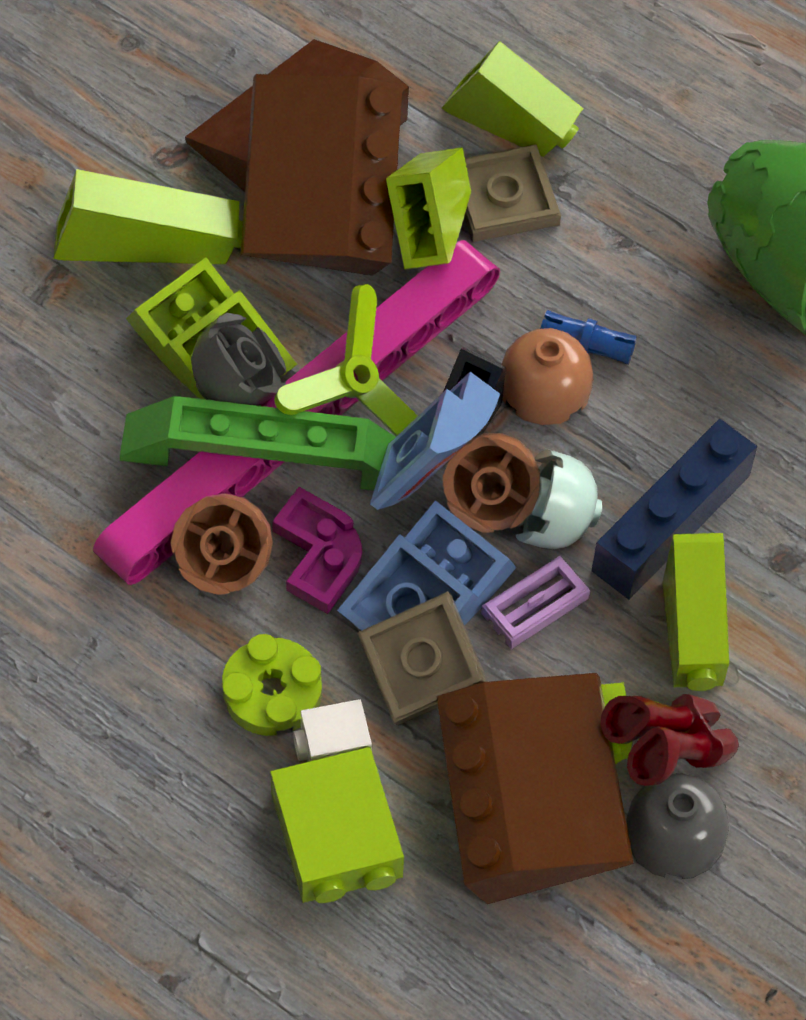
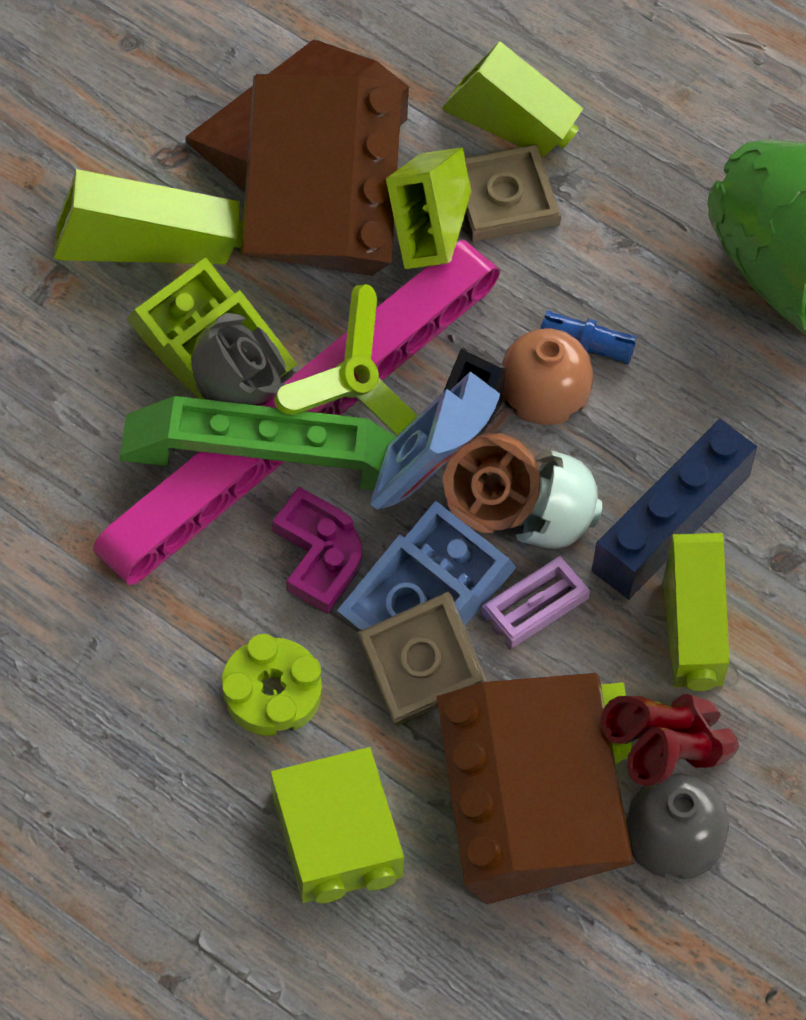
nougat cylinder [171,494,273,595] -> none
white brick [293,699,372,762] -> none

